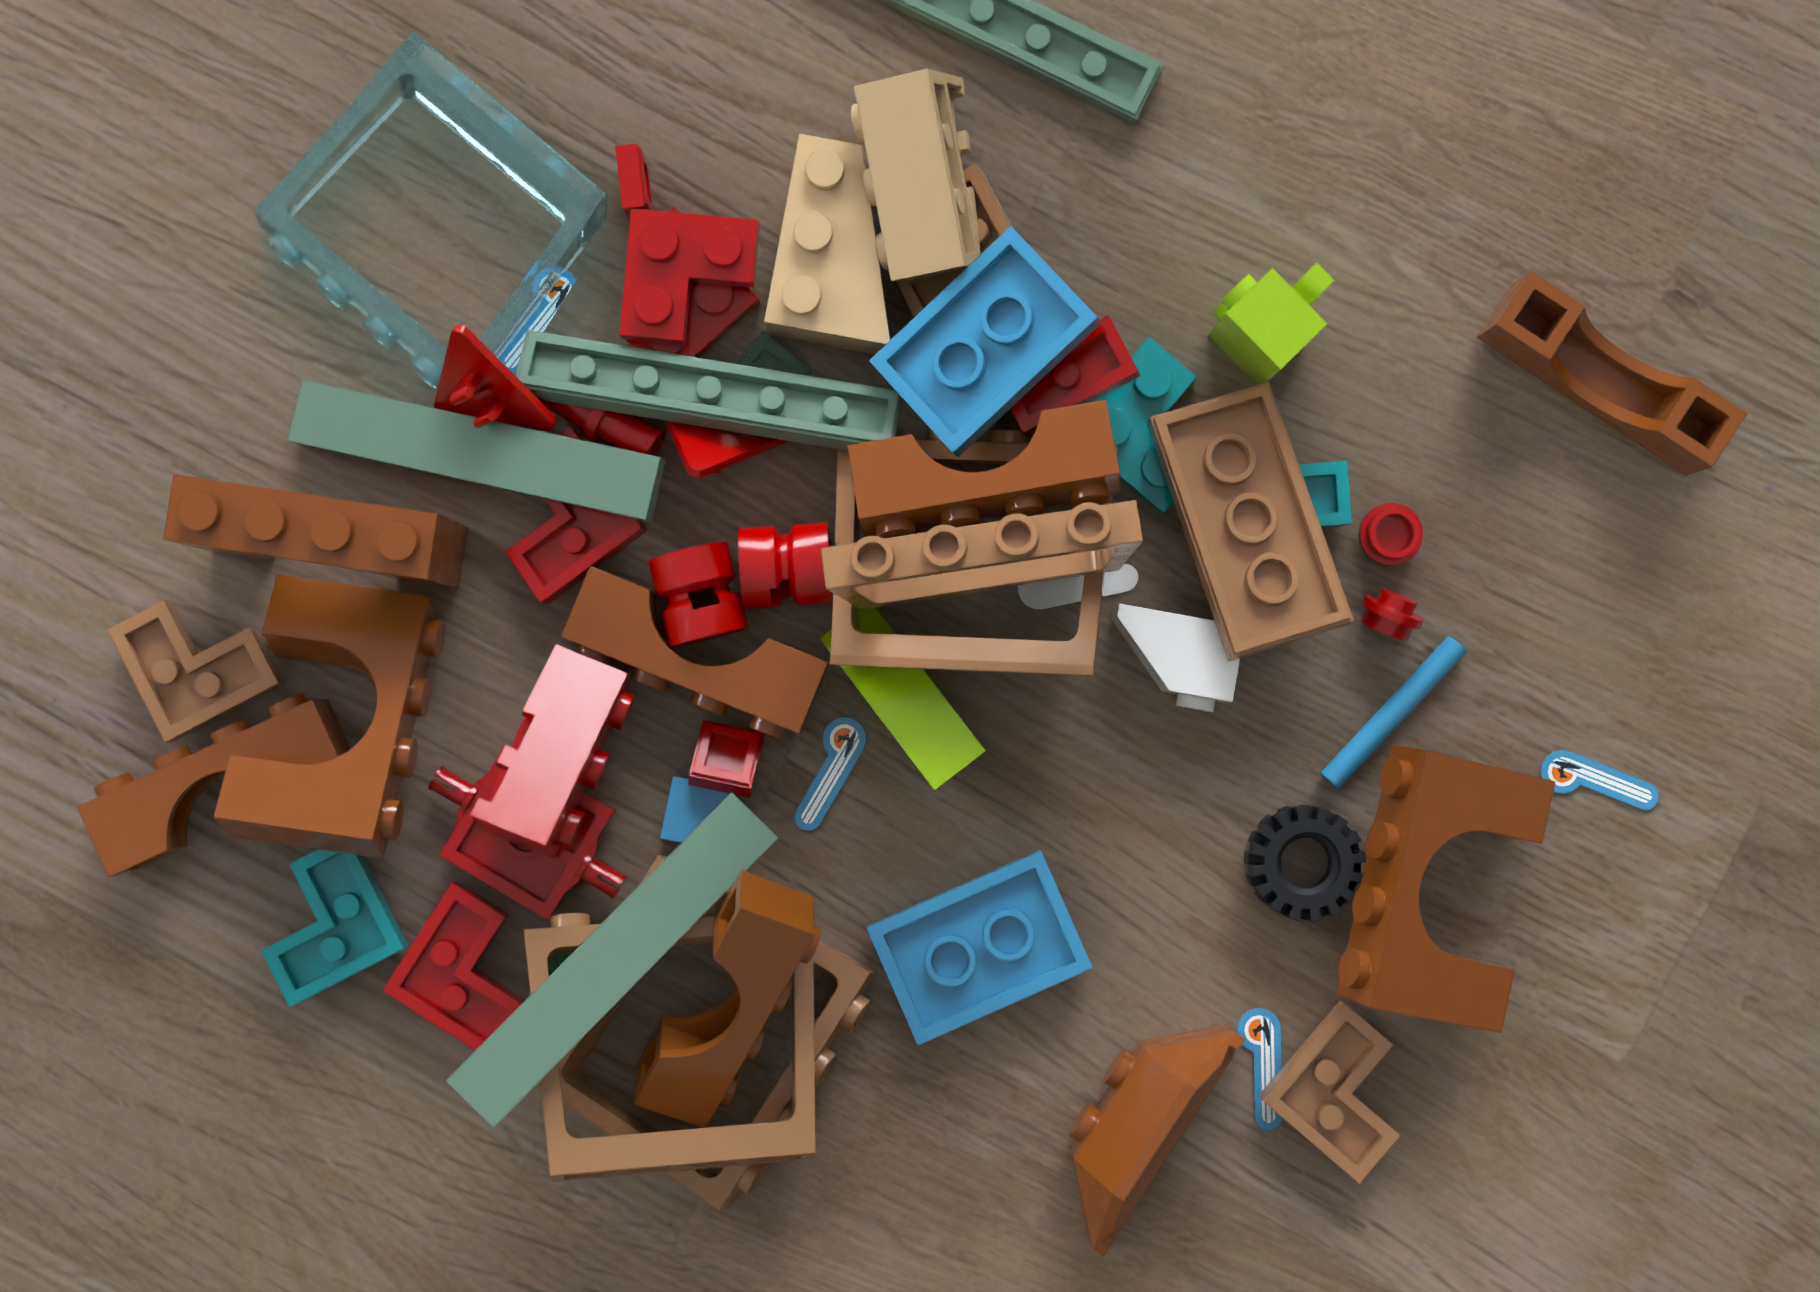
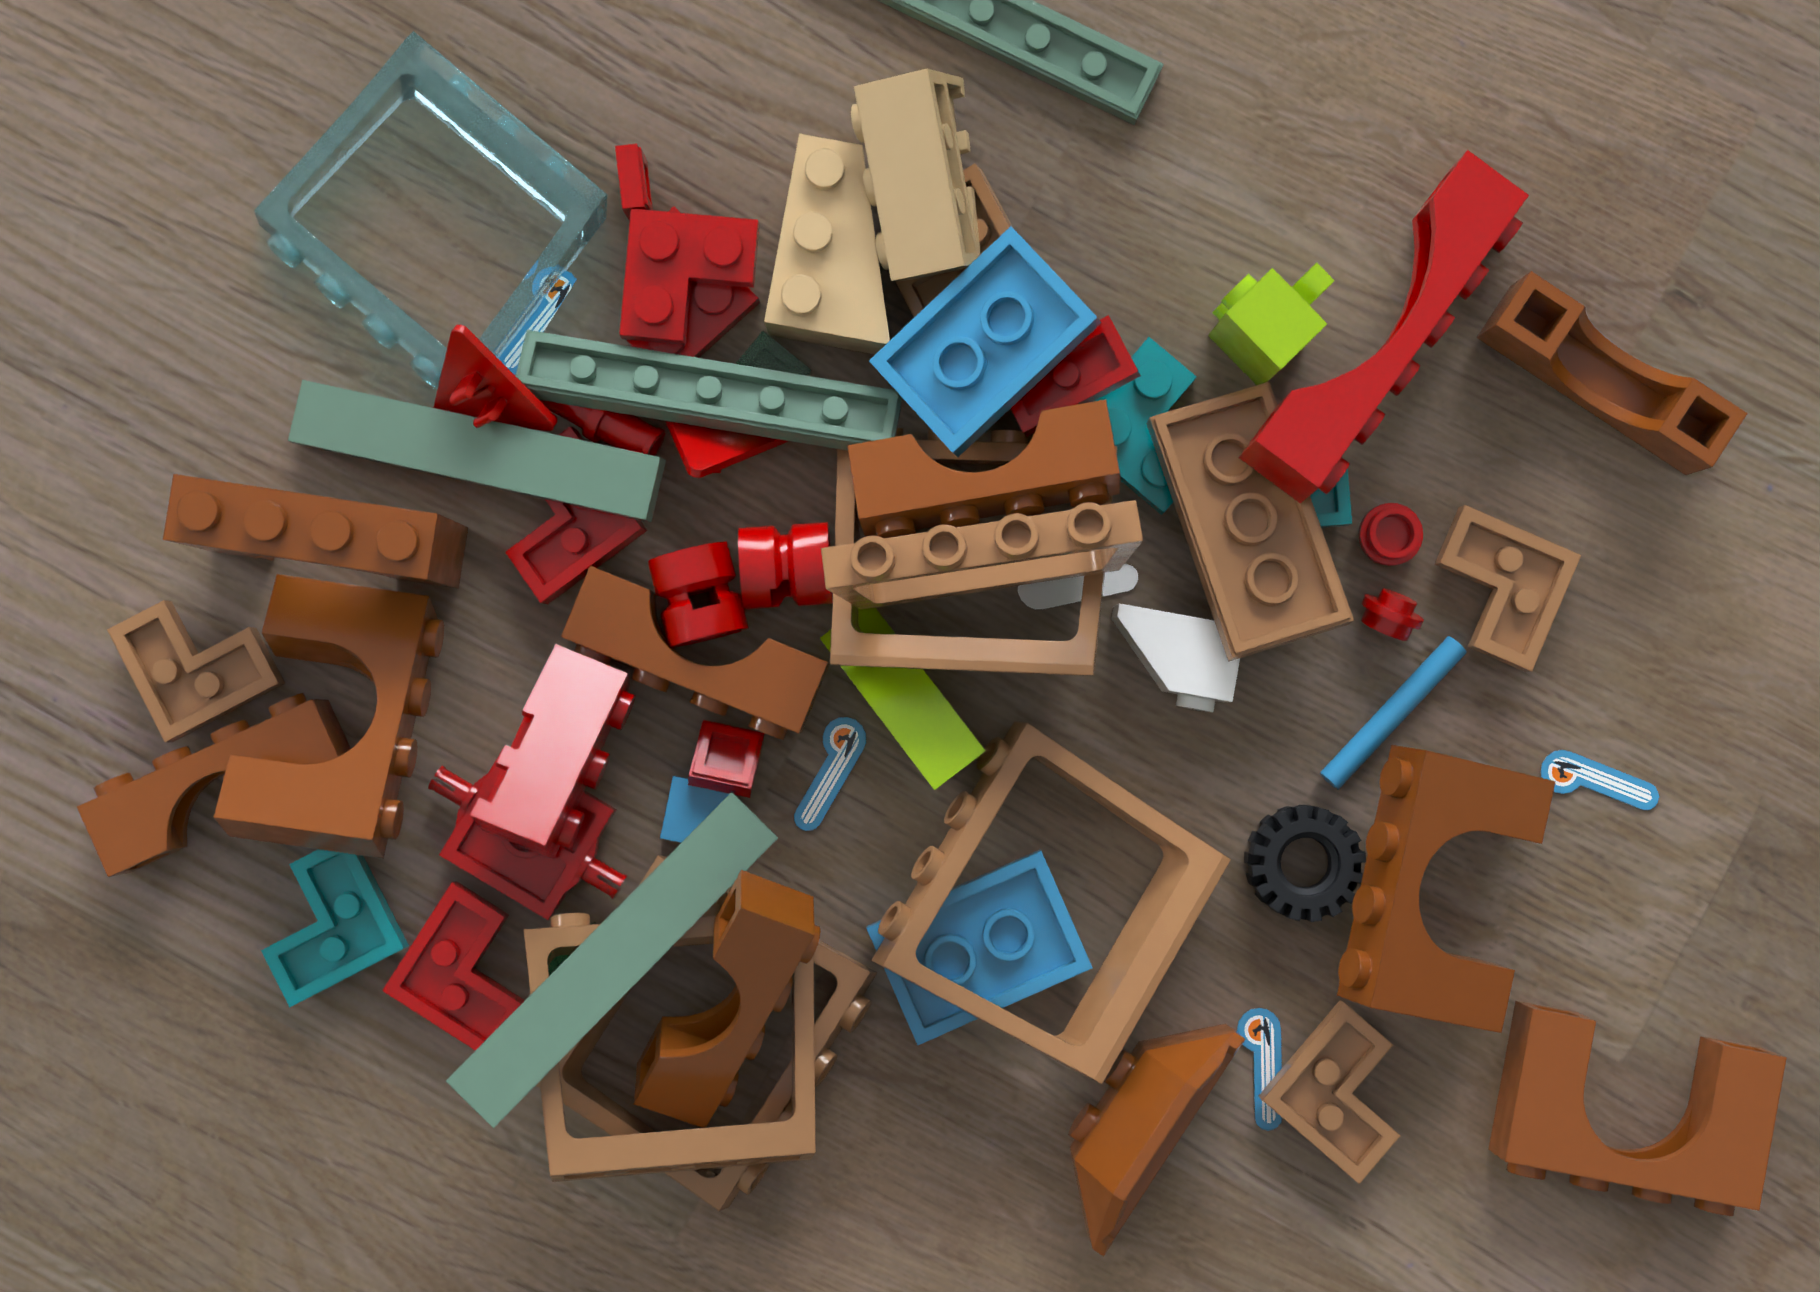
none -> medium nougat windscreen [871,721,1231,1084]
none -> red arch [1239,150,1529,504]
none -> medium nougat plate [1434,505,1581,672]
none -> dark orange arch [1488,1001,1787,1216]

